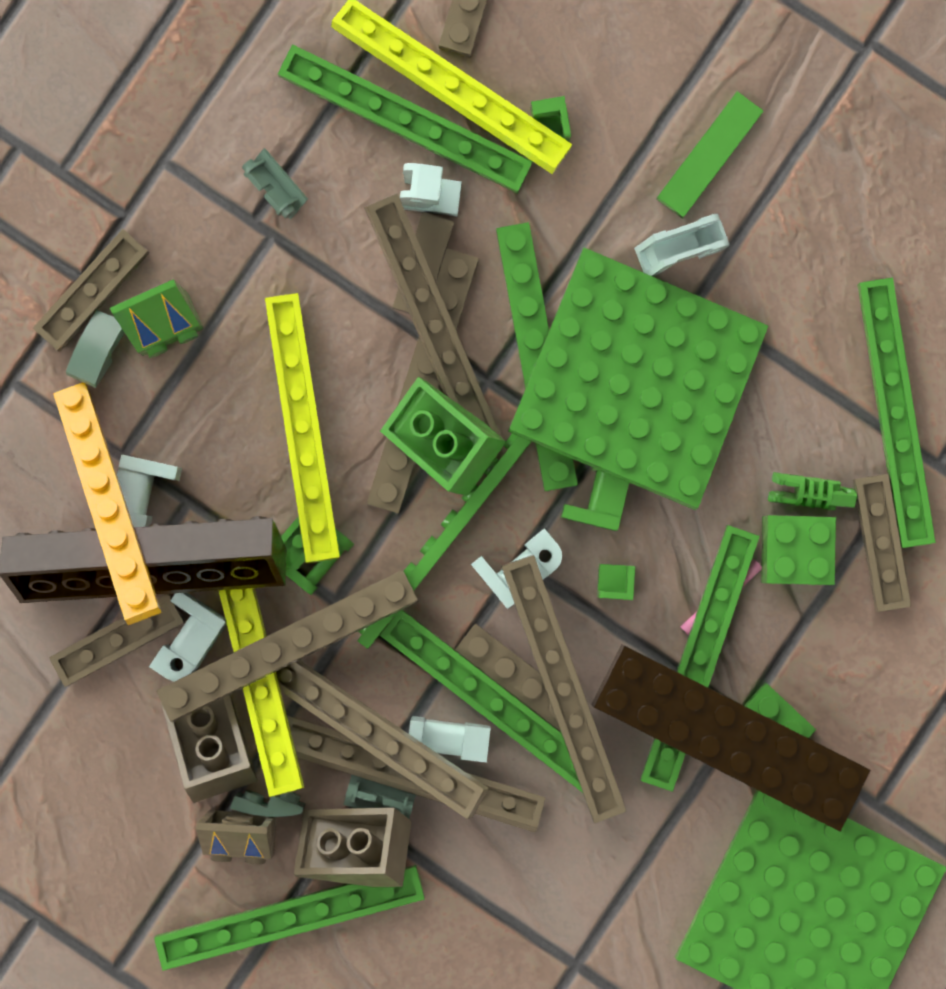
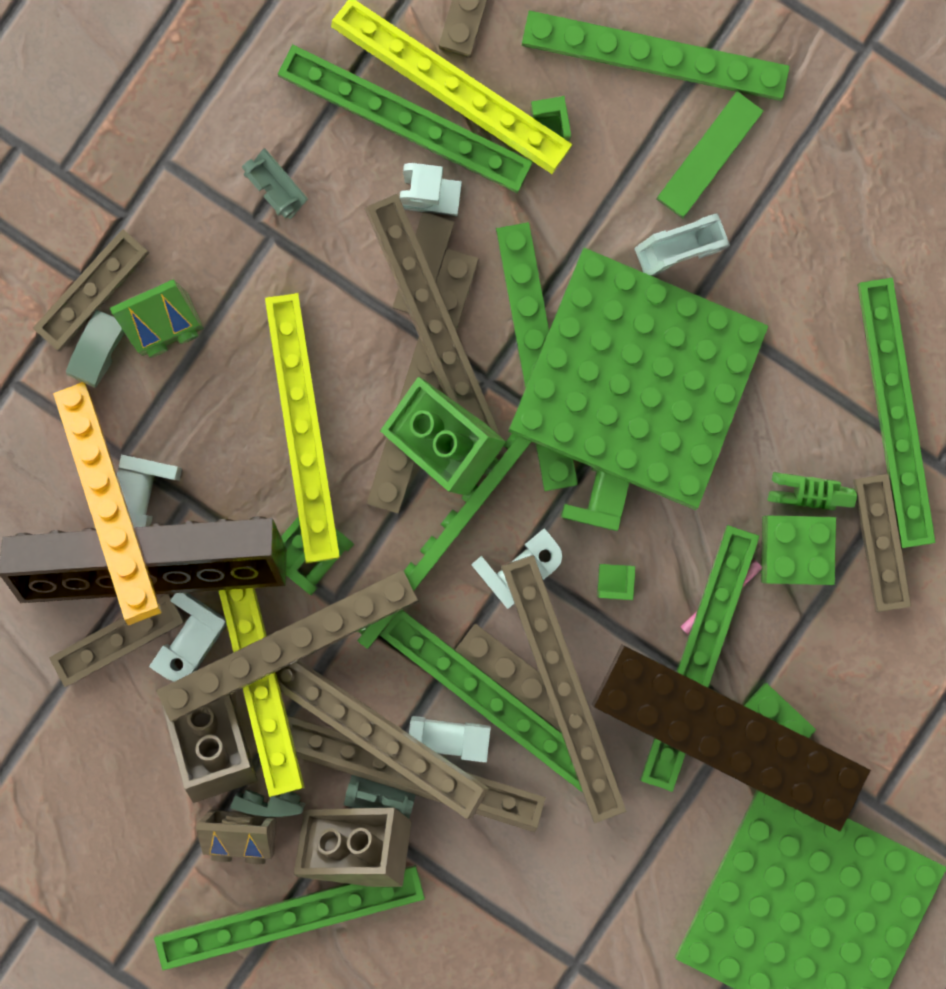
none -> bright green plate [521,10,790,101]

